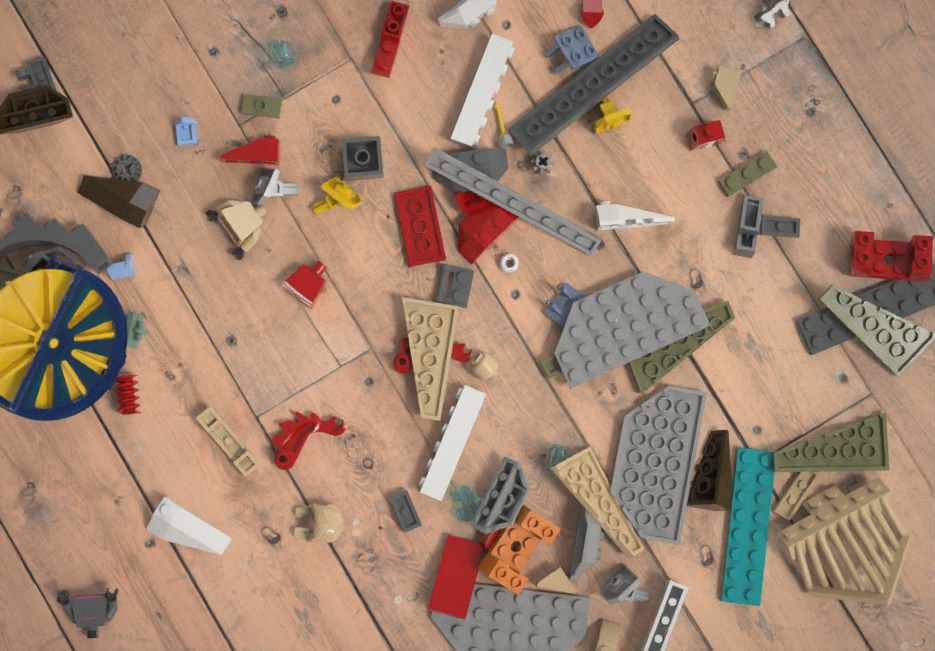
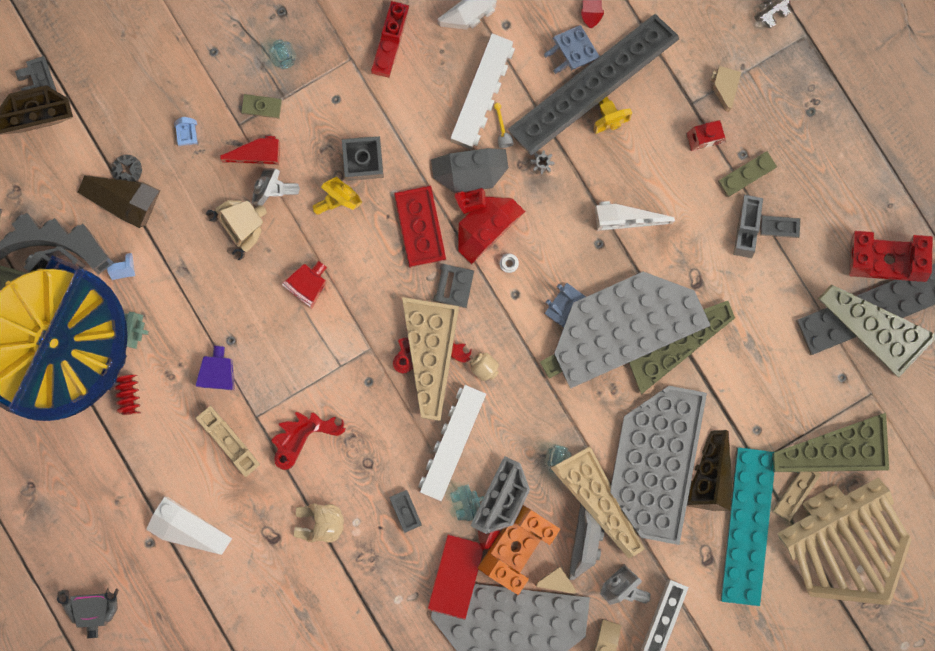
light grey plate [424,147,601,256] -> none
none -> dark purple torso [196,346,235,391]

